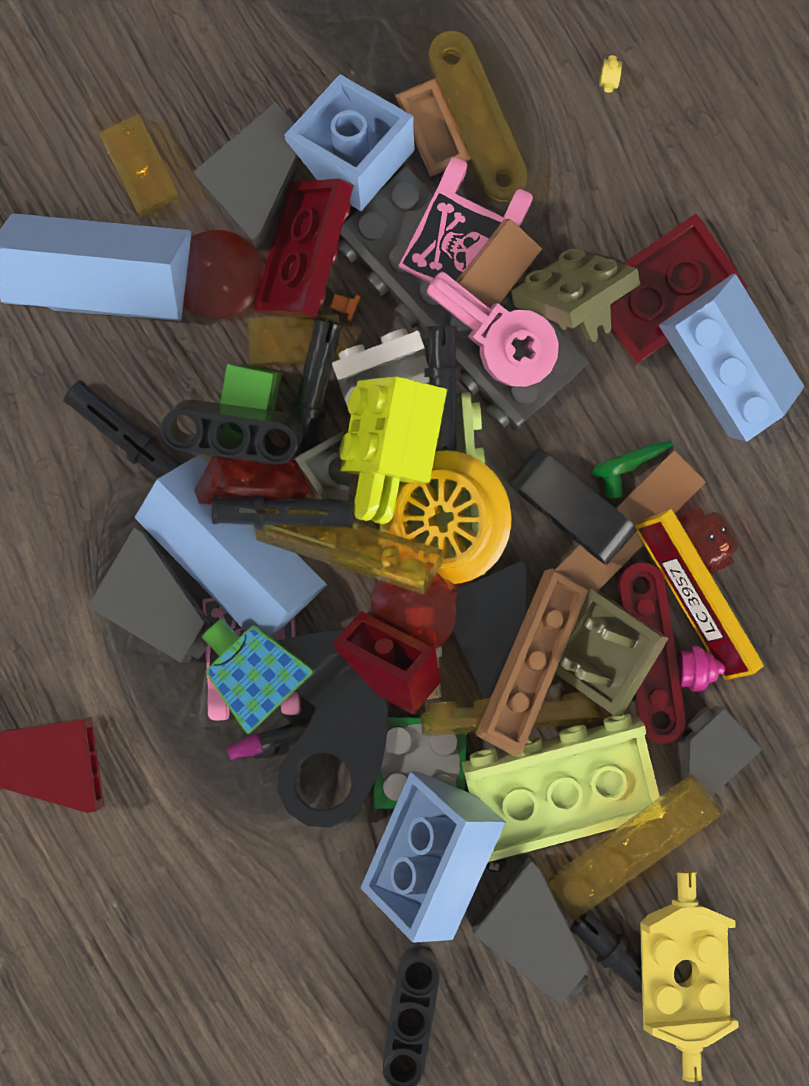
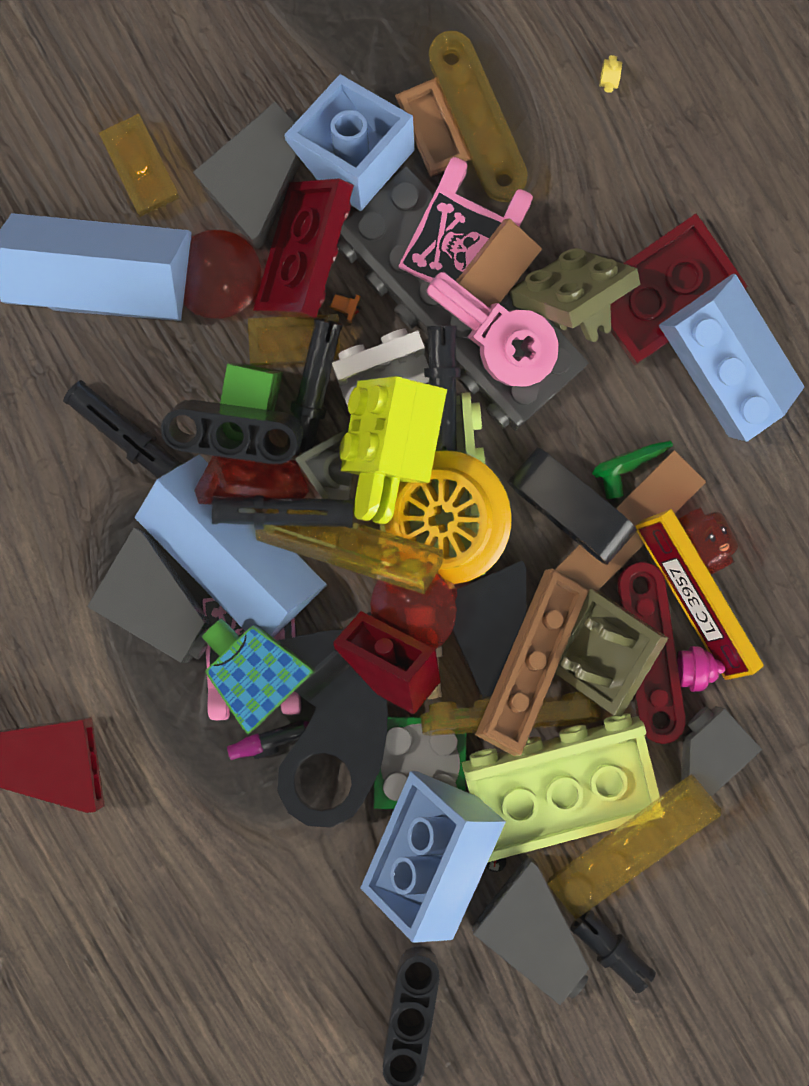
light yellow plate [640,870,738,1082] -> none

